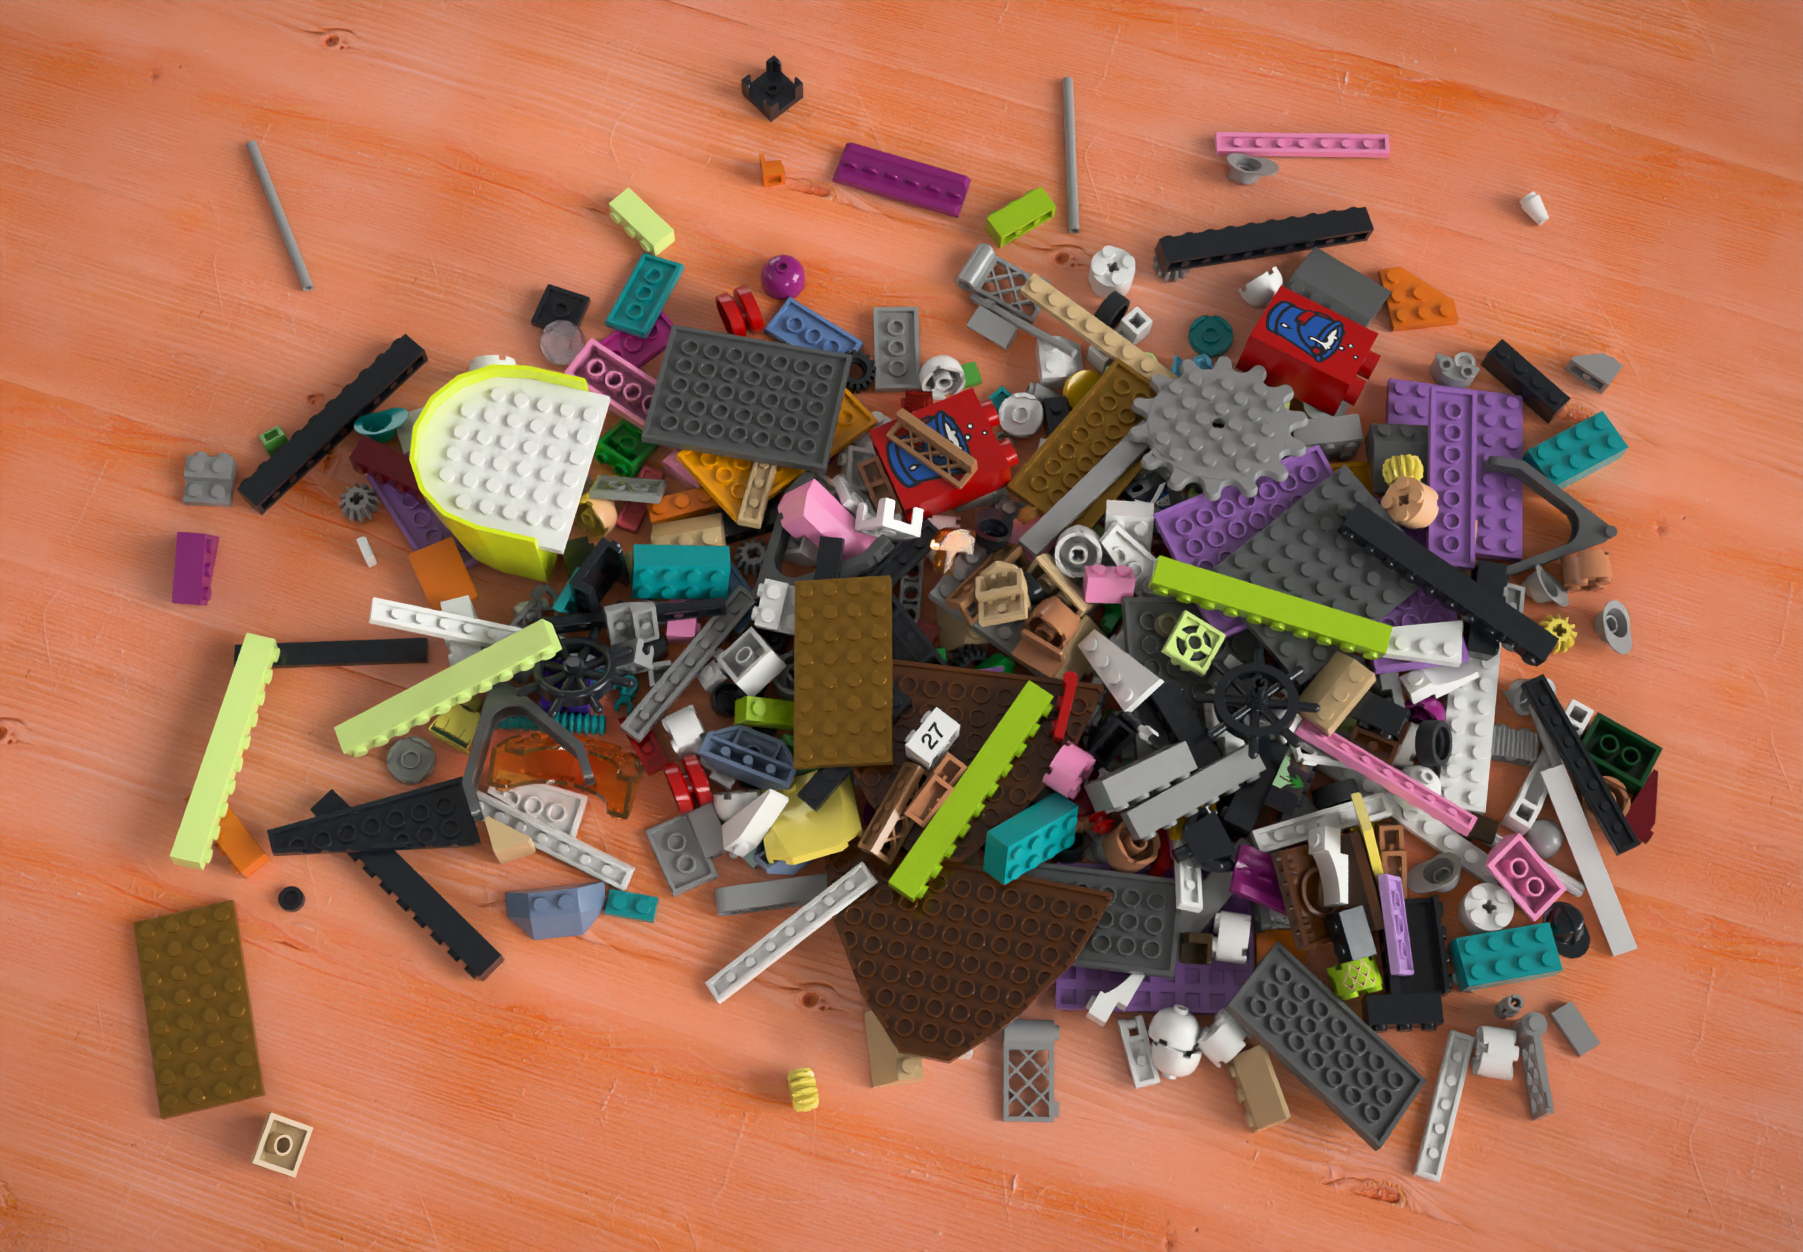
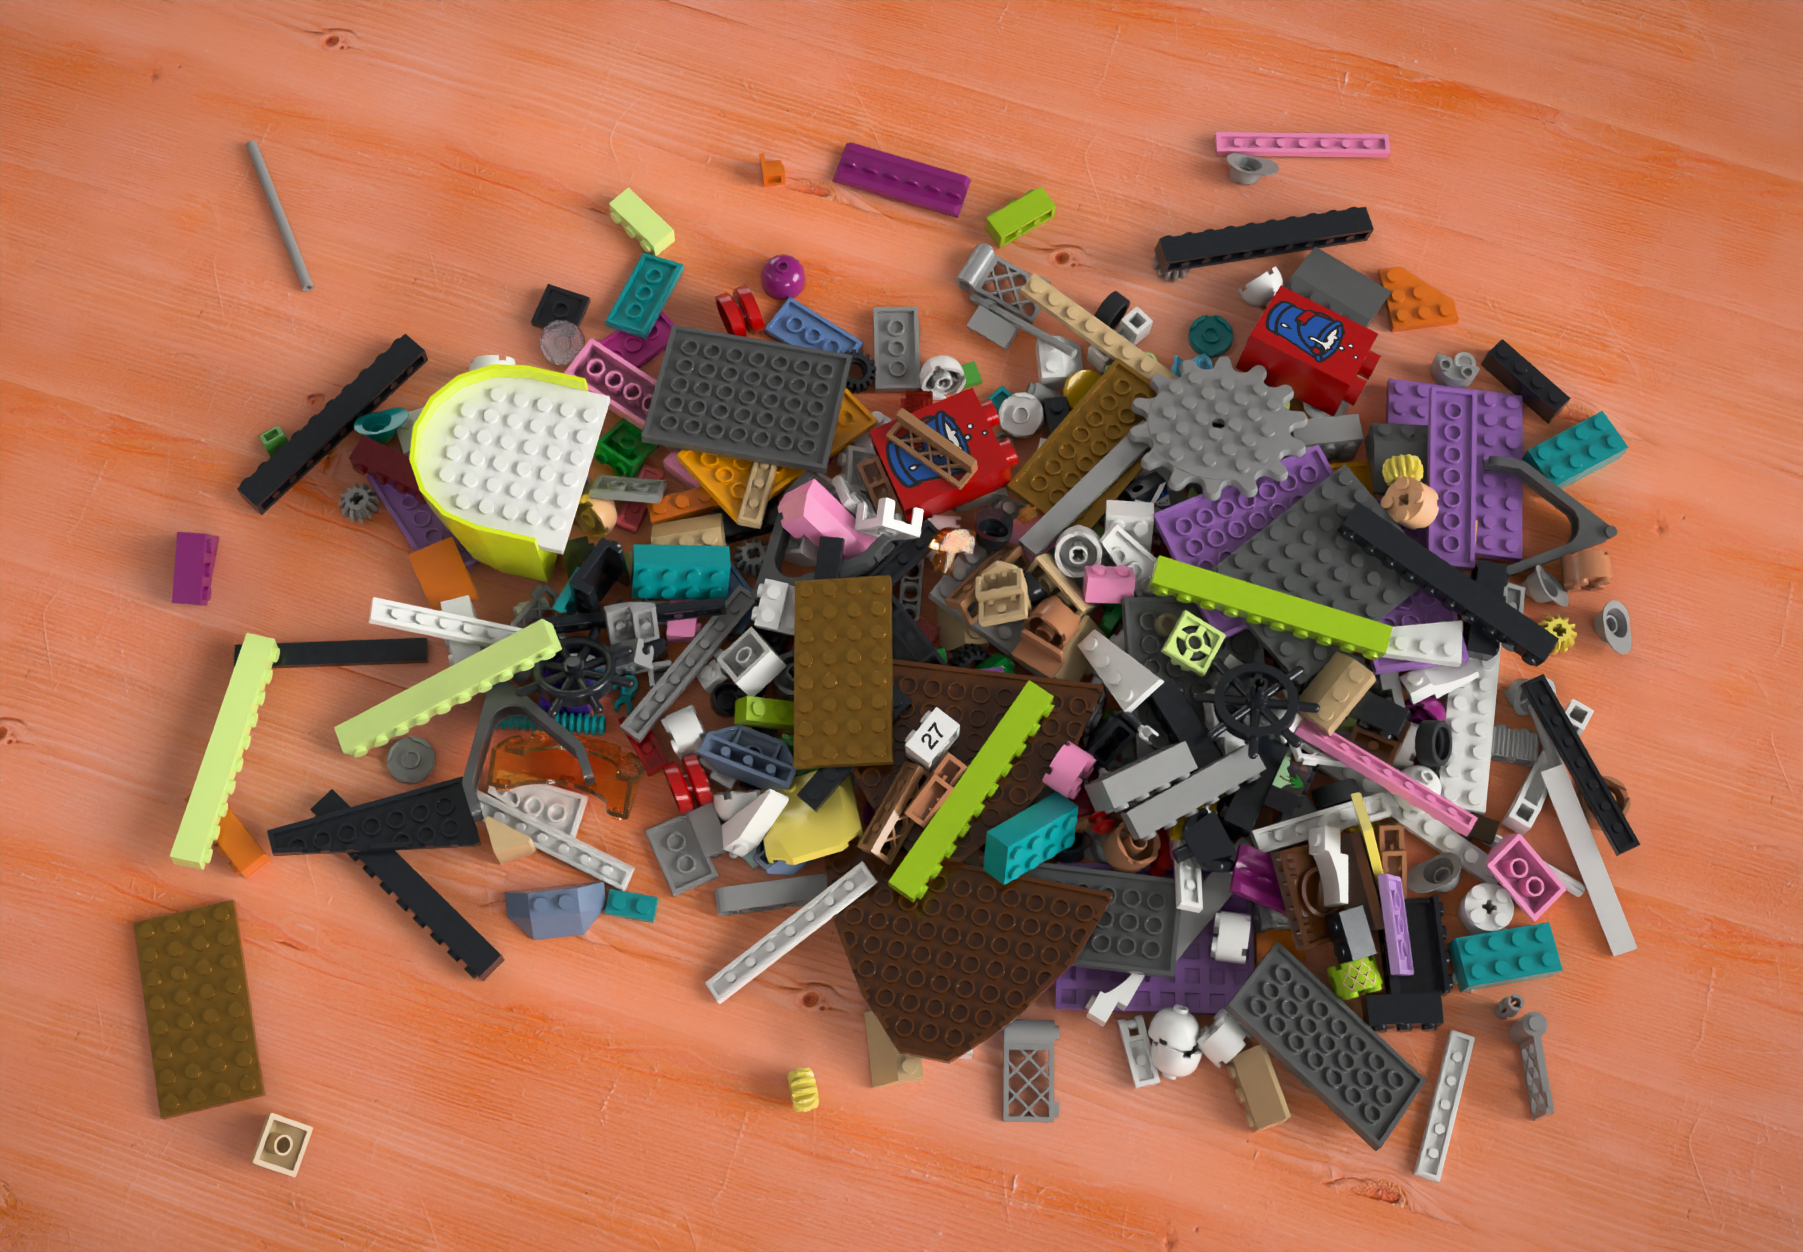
light grey plate [183,451,238,507] -> none
black tile [278,886,305,912] -> none
white tile [356,536,377,568] -> none
light yellow torso [428,695,484,756] -> none
black panel [741,55,803,122] -> none
red plate [1050,671,1078,744] -> none
light grey piece [1062,77,1079,234] -> none
white brick [1088,245,1136,299] -> none
dark brown panel [1179,932,1213,965] -> none
white brick [1472,1025,1519,1081] -> none
white cone [1519,191,1550,225] -> none
light grey hair [1525,819,1563,859] -> none
black piece [1543,902,1590,959] -> none
light grey tile [1549,1001,1600,1057] -> none
light grey slope [1564,353,1623,394] -> none
dark green brick [1580,712,1663,795] -> none
dark red slope [1625,769,1658,848] -> none

